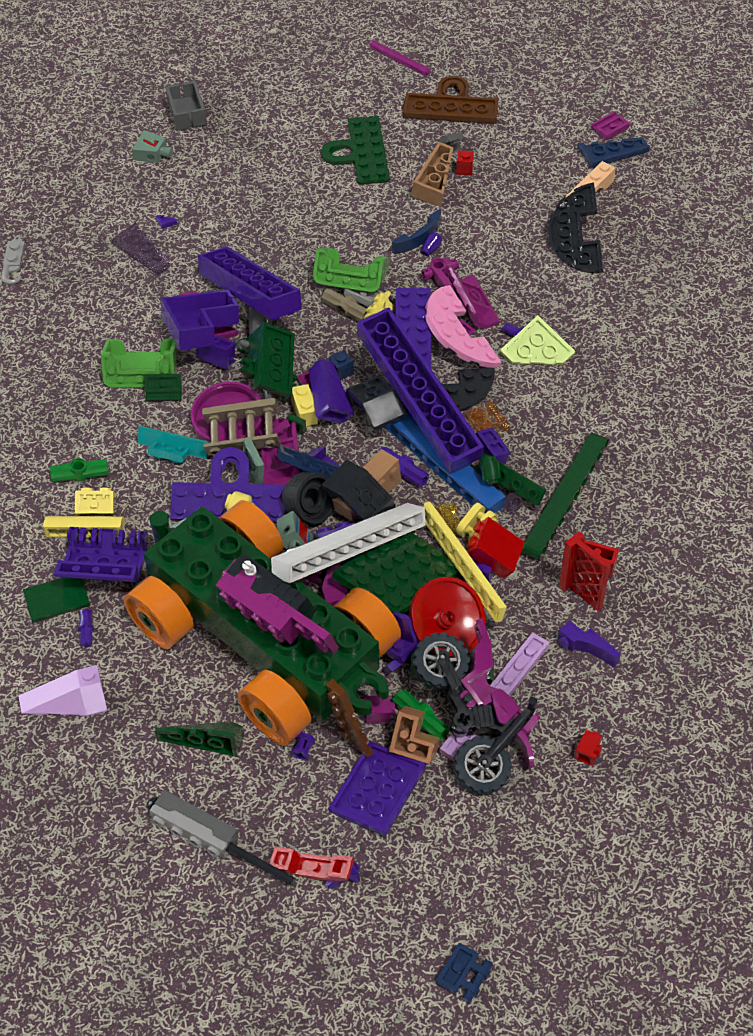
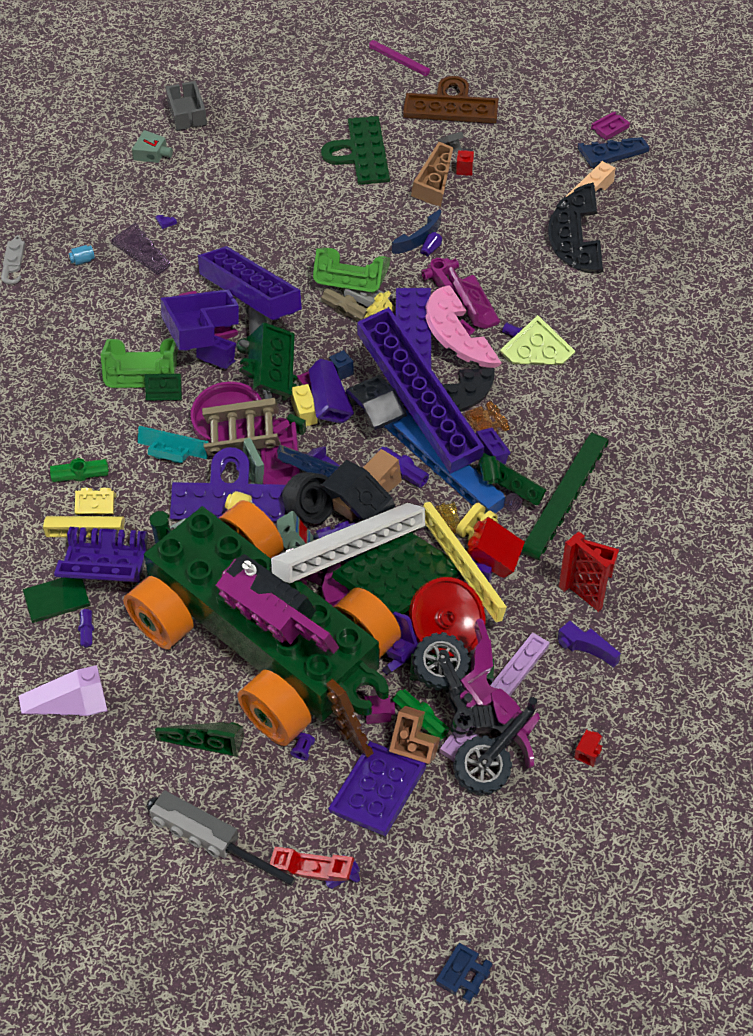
none -> dark azure brick [68,245,95,265]

